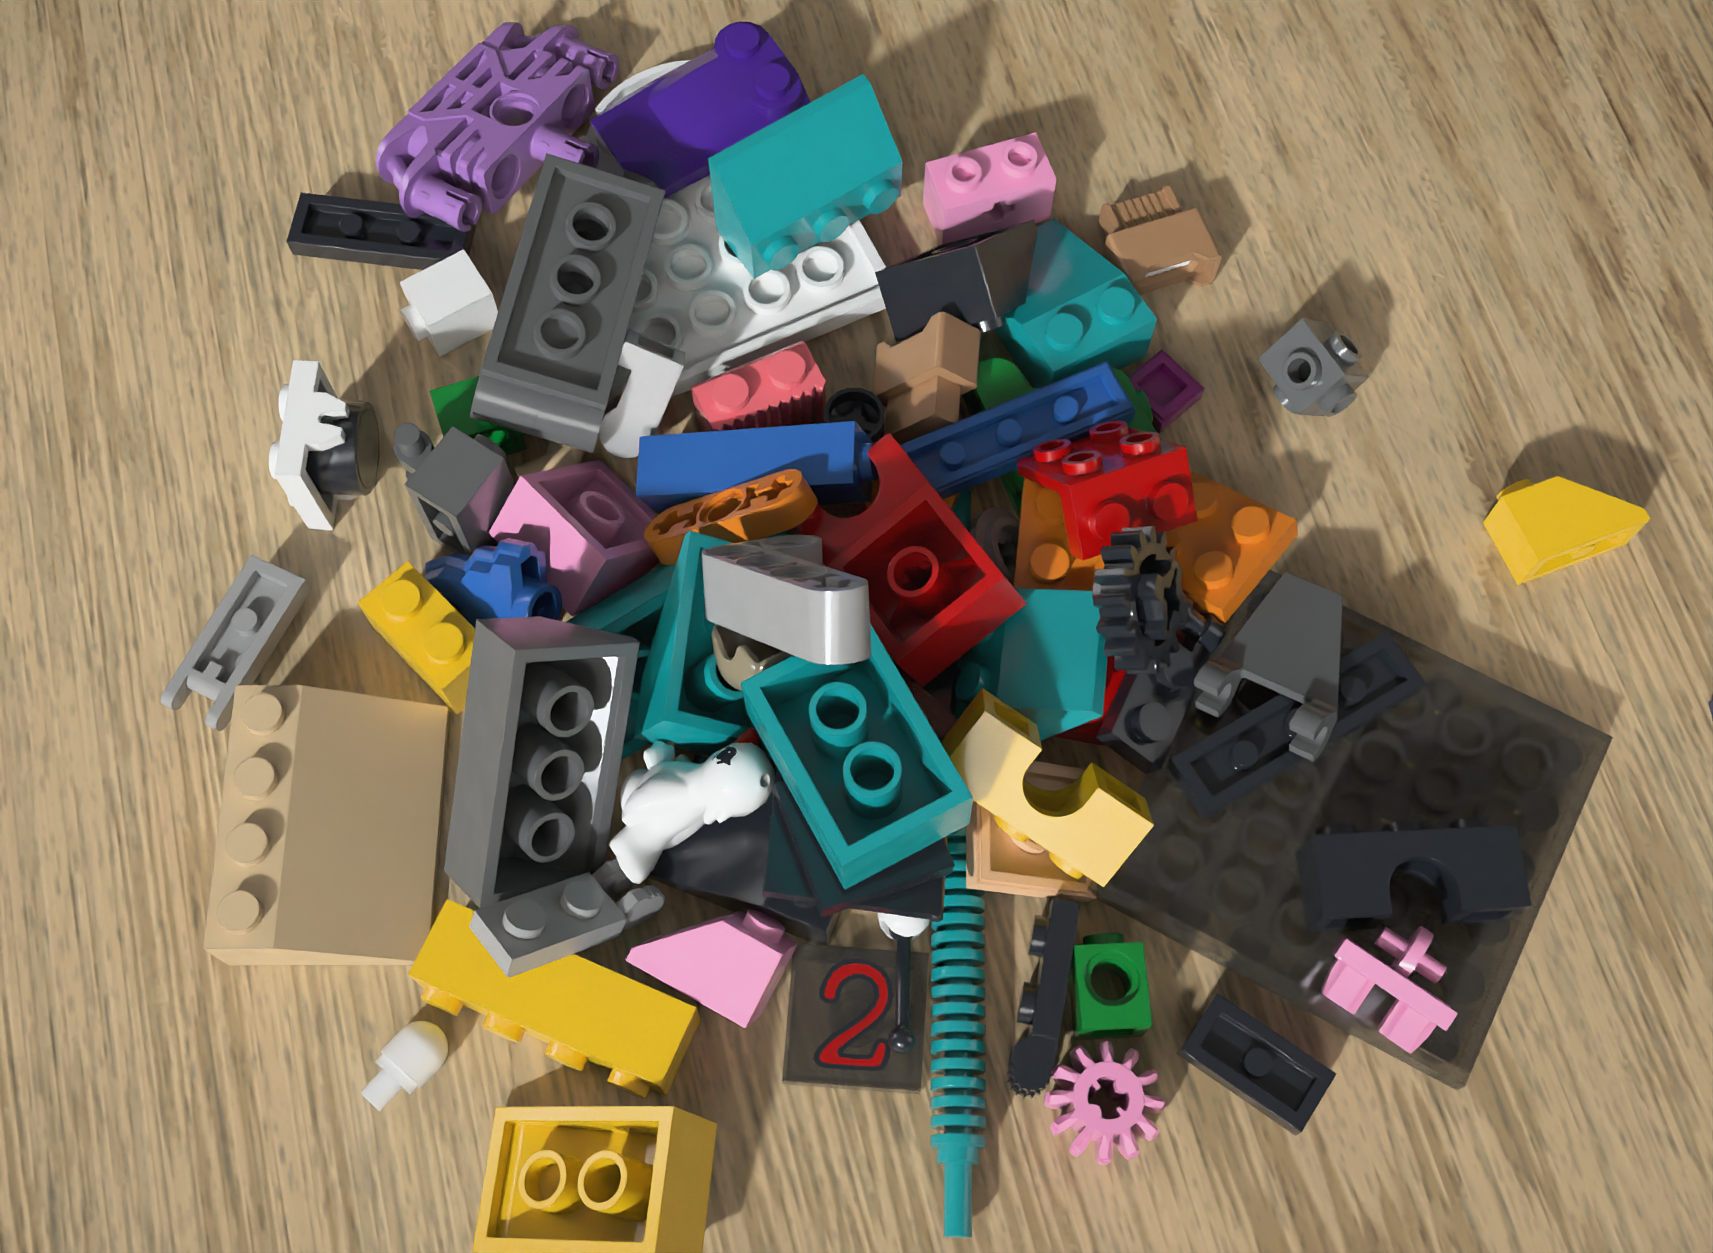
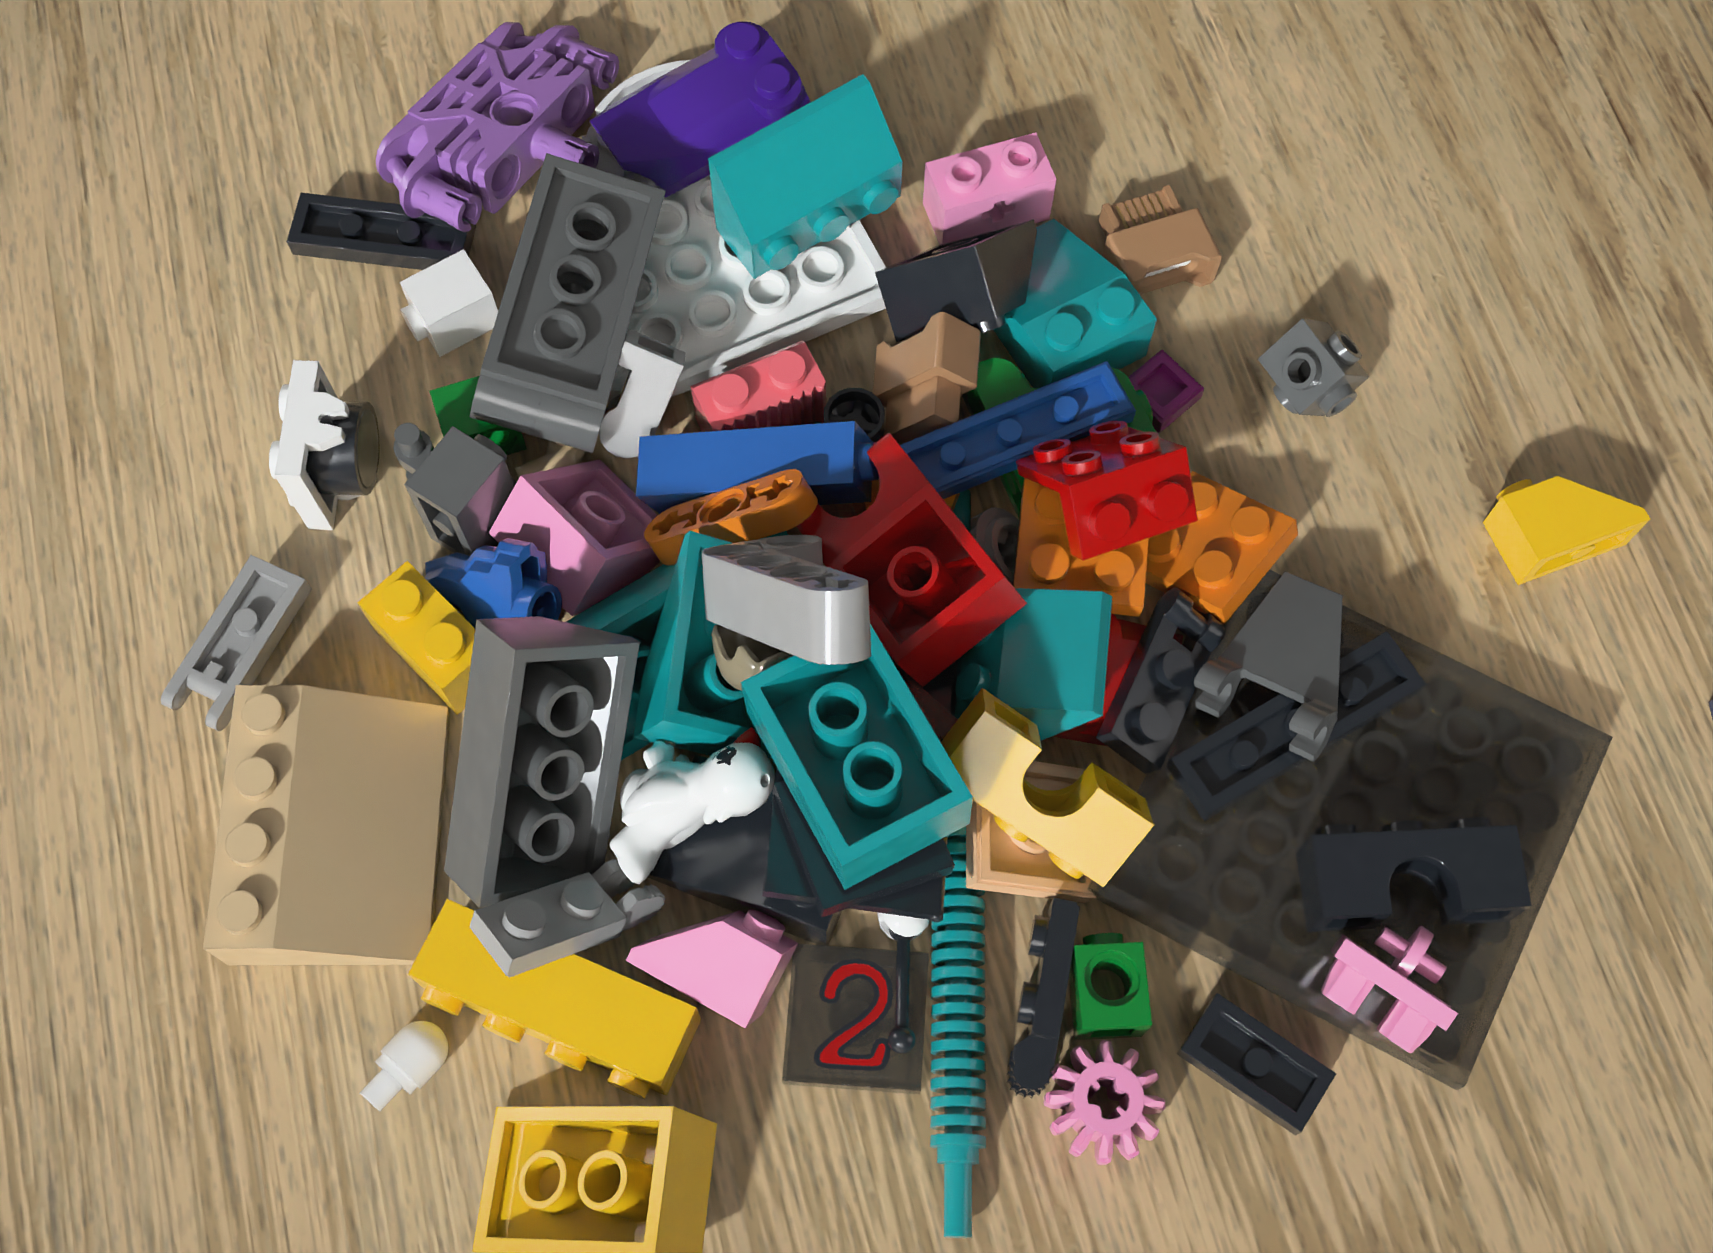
black gear [1092,526,1189,674] -> none

